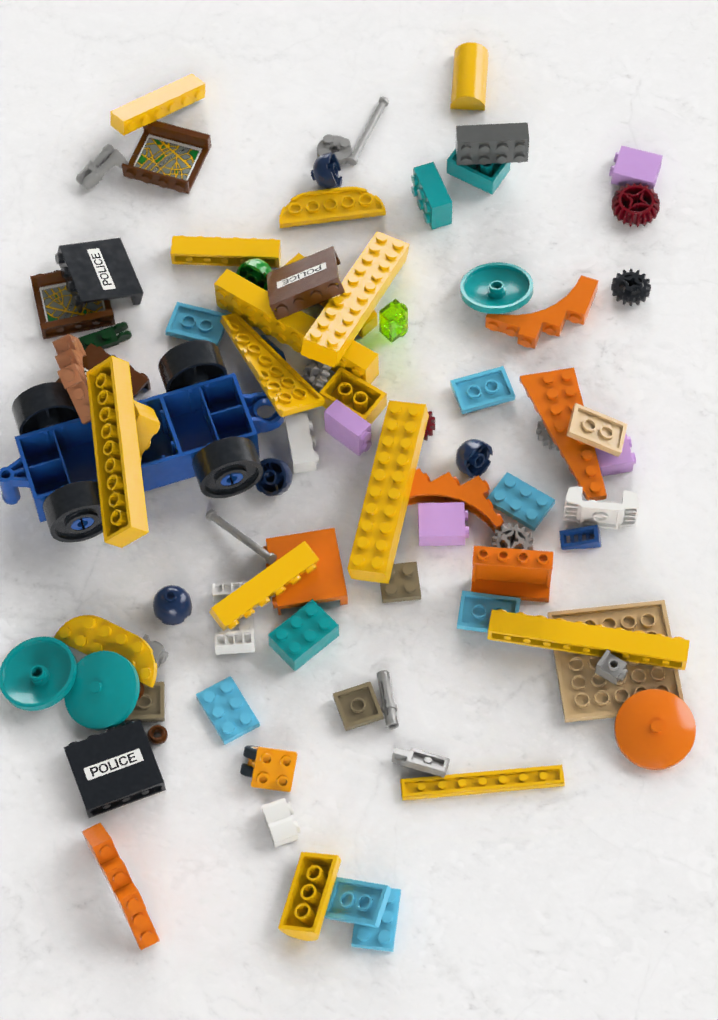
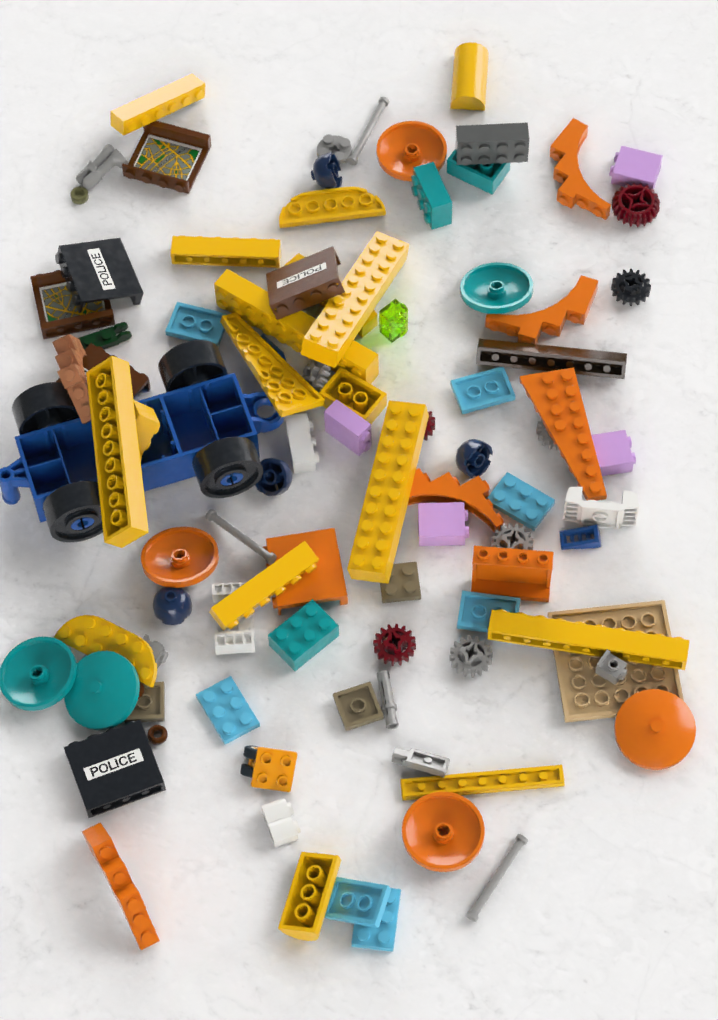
green cylinder [236,258,272,291] -> none
tan plate [566,403,627,457] -> none
none -> olive tile [70,186,89,204]
none -> orange dish [141,527,219,588]
none -> dark red gear [373,624,416,666]
none -> orange dish [376,121,447,181]
none -> orange dish [402,792,485,872]
none -> light grey gear [449,635,493,678]
none -> light grey bar [466,834,528,922]
none -> dark brown brick [476,338,627,379]
none -> orange arch [550,118,611,220]

